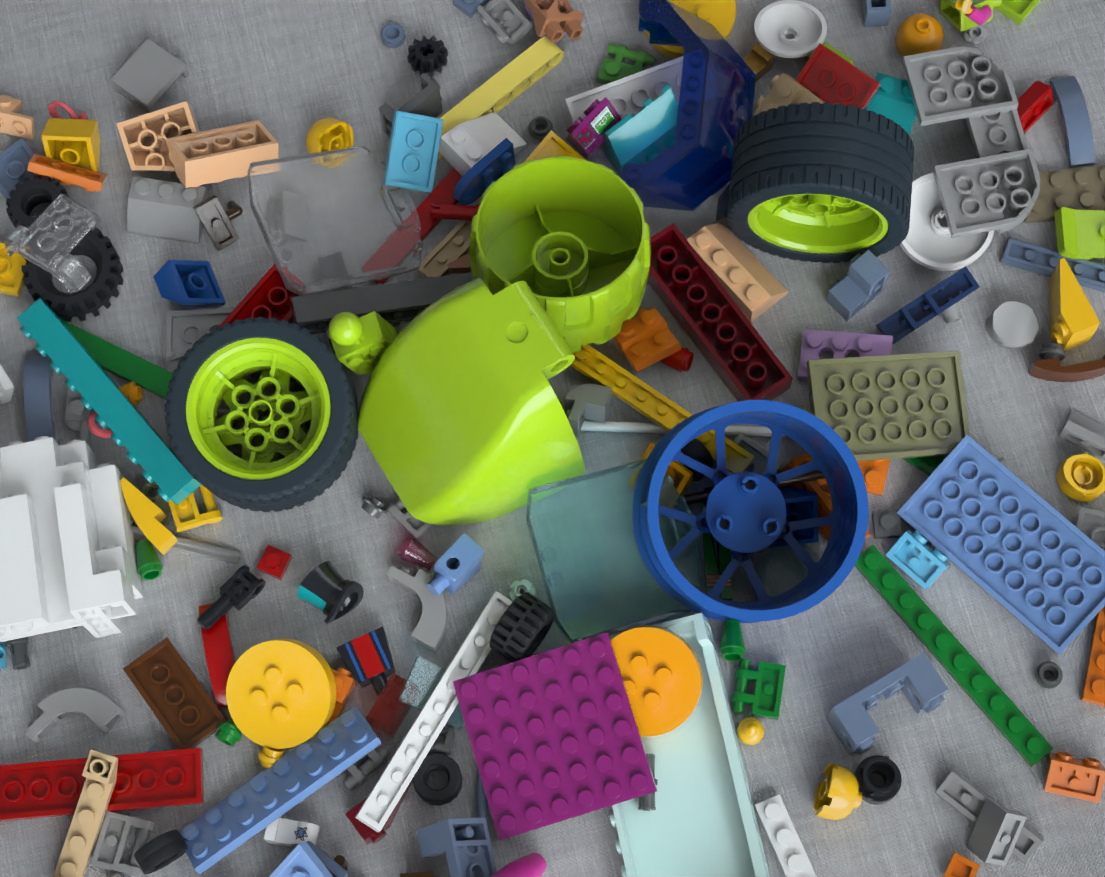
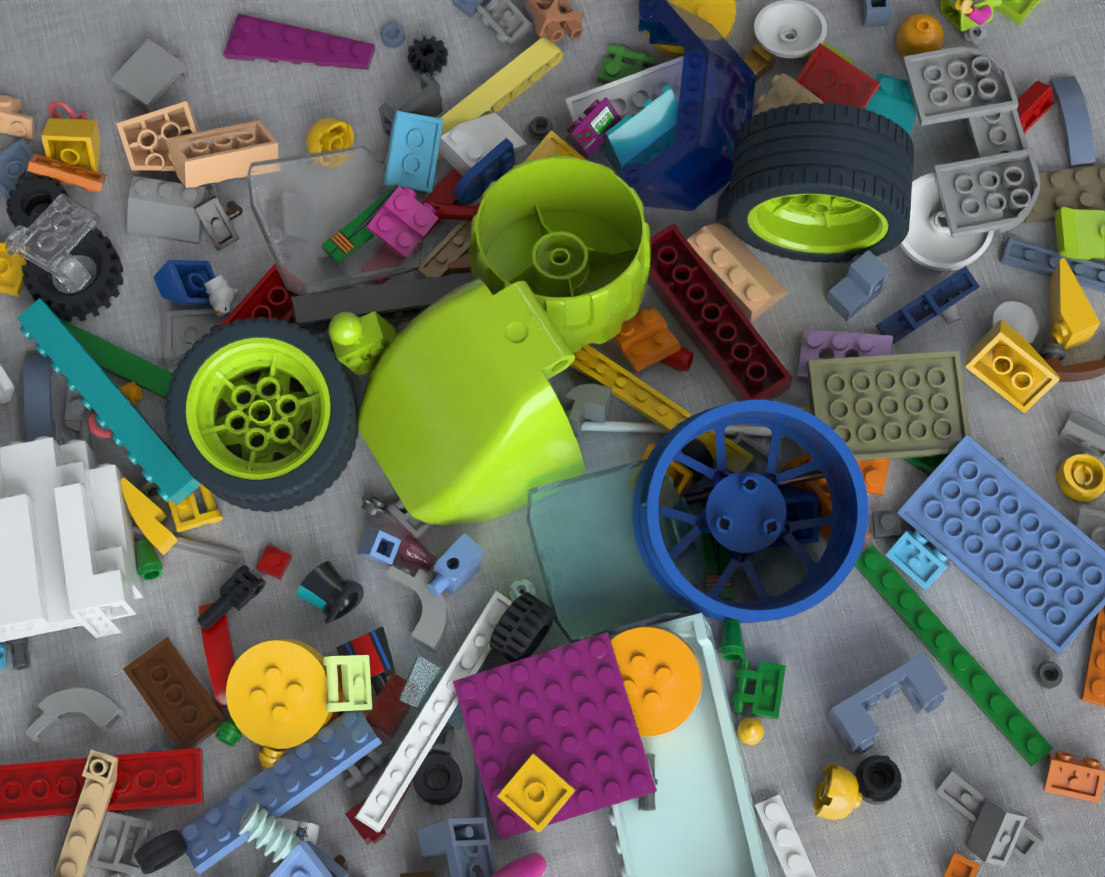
none -> white animal [204,275,238,317]
none -> magenta wing [224,13,375,70]
none -> light aqua piece [238,803,300,863]
none -> green tile [321,184,399,266]
none -> yellowish green plate [323,655,372,712]
none -> medium blue brick [357,529,401,565]
none -> dark pink plate [366,186,438,259]
none -> yellow plate [497,754,576,833]
none -> yellow slope [965,319,1060,413]

